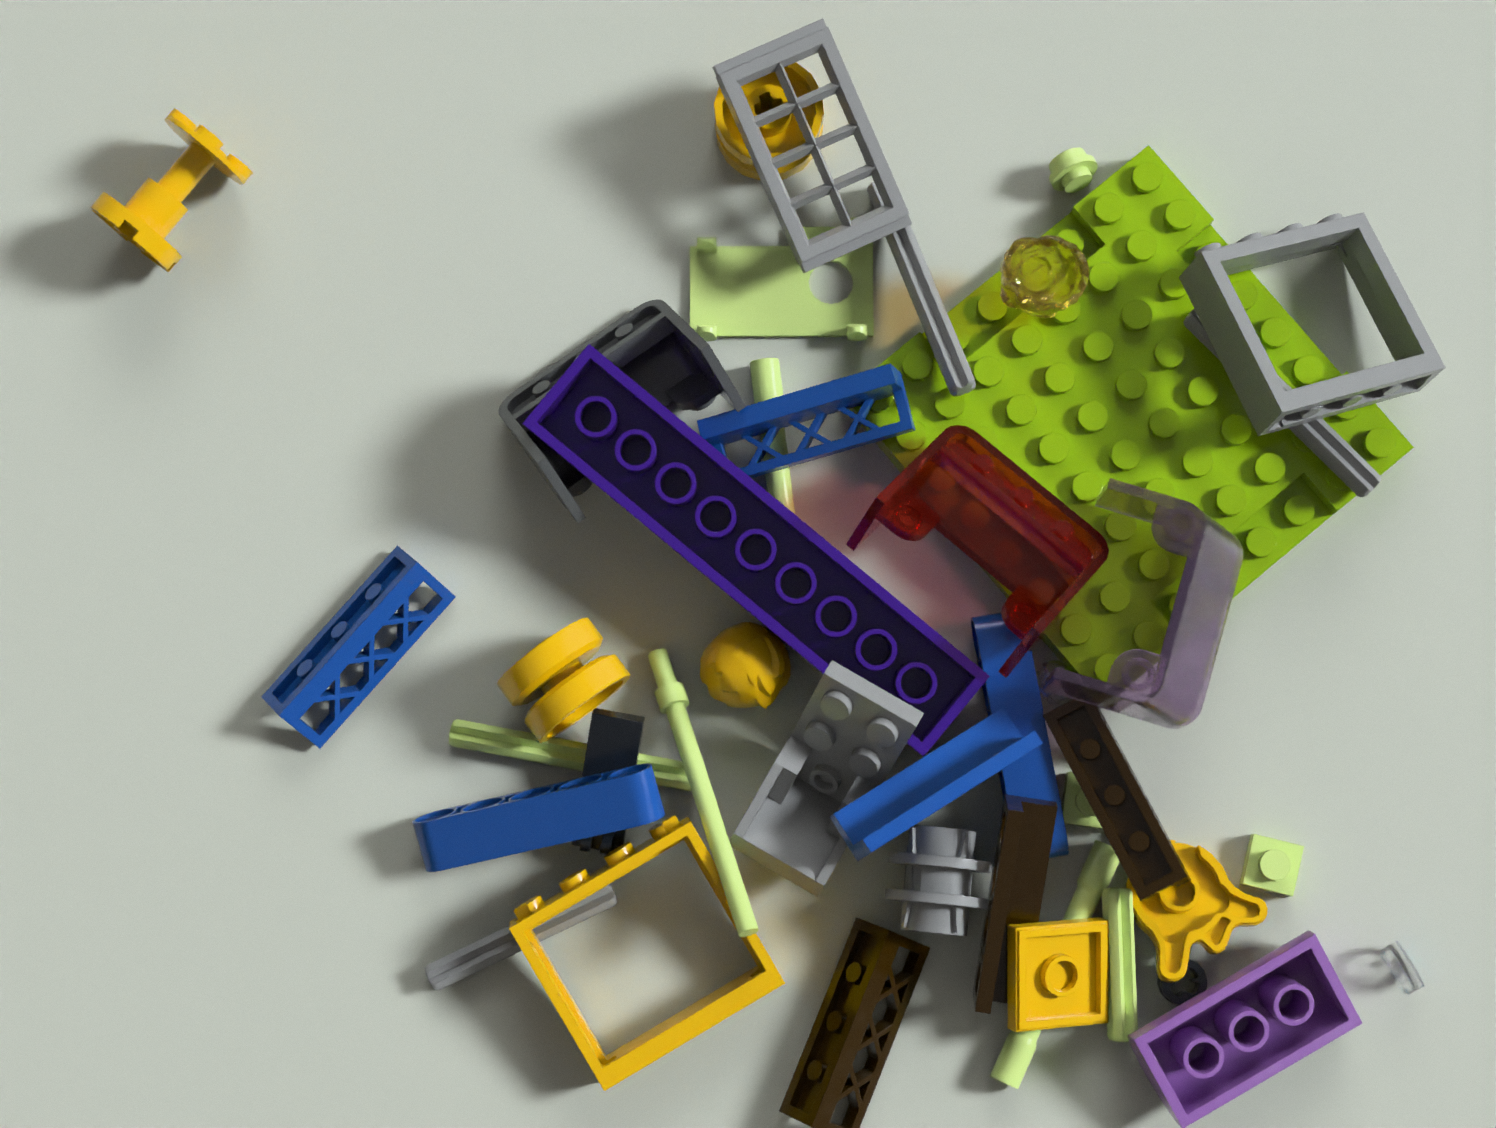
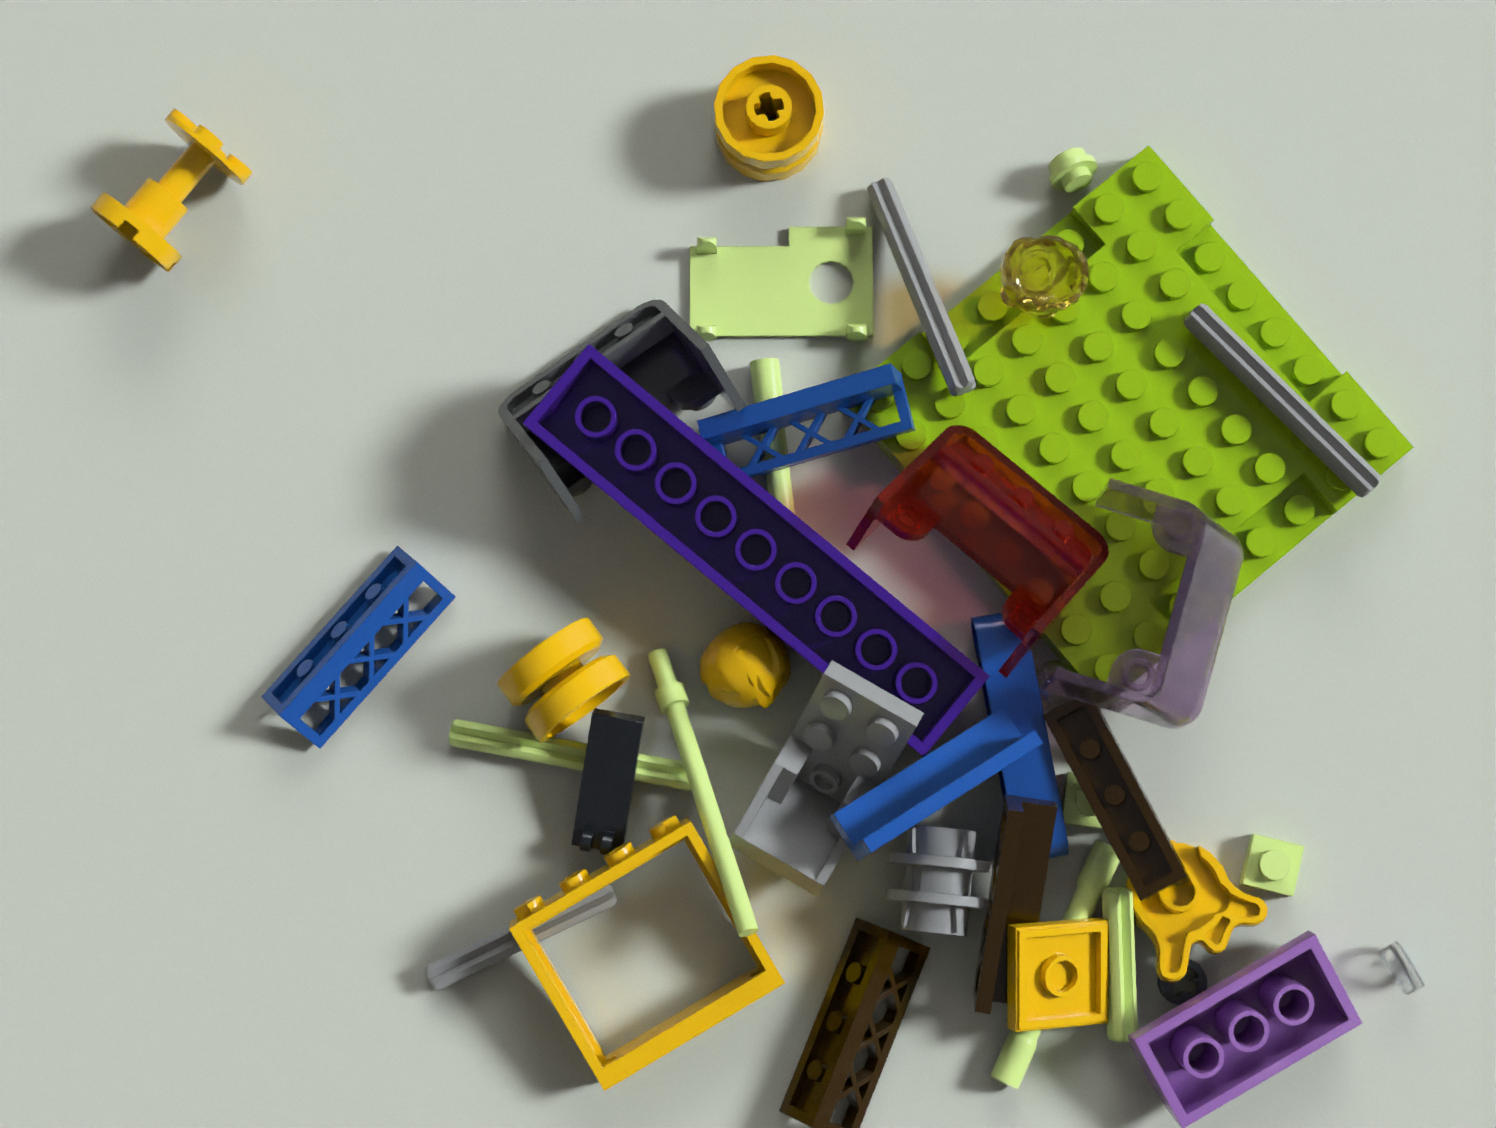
blue beam [412,763,665,872] -> none
light grey piece [712,18,912,273] -> none
light grey window [1179,212,1446,436] -> none

